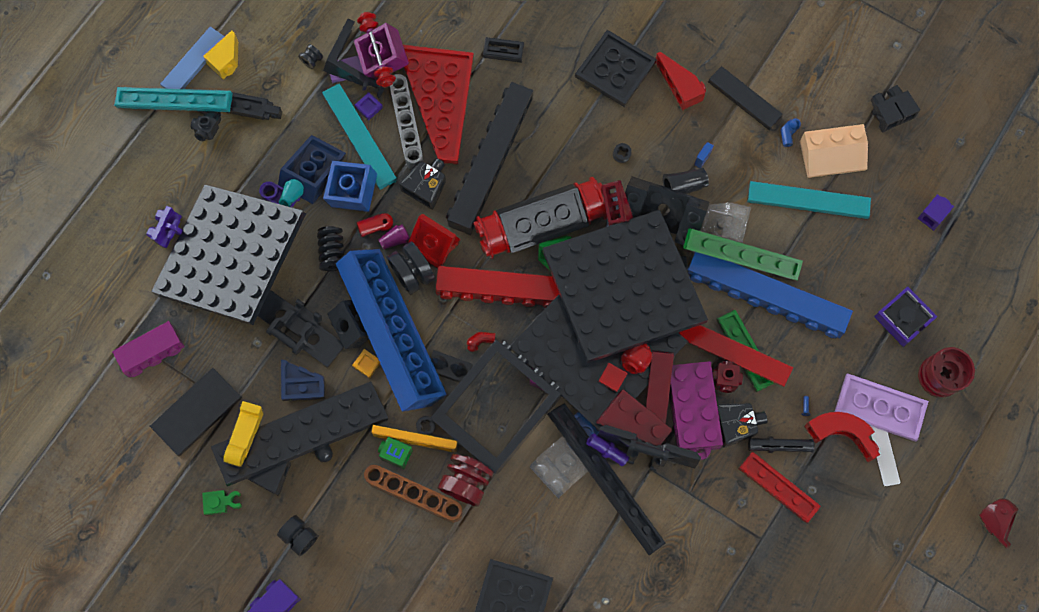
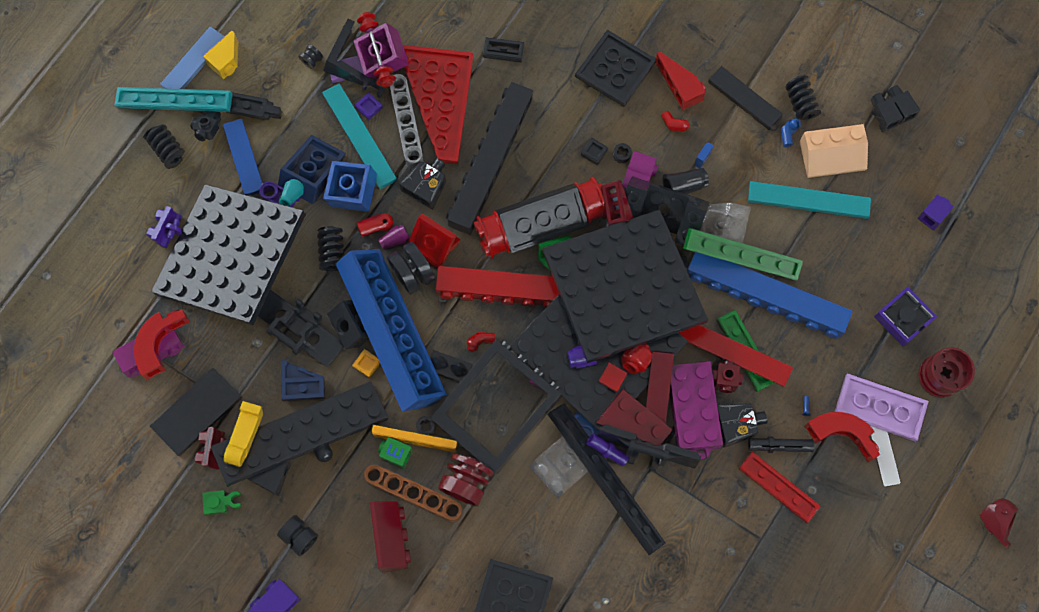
none -> red arch [134,309,190,380]
none -> black piece [143,124,185,169]
none -> dark red hips [195,427,227,470]
none -> blue tile [223,118,263,196]
none -> dark red slope [369,501,411,573]
none -> dark purple brick [567,346,597,369]
none -> black tile [581,138,608,165]
none -> magenta brick [622,151,659,191]
none -> red arm [661,111,690,132]
none -> black piece [785,75,822,120]

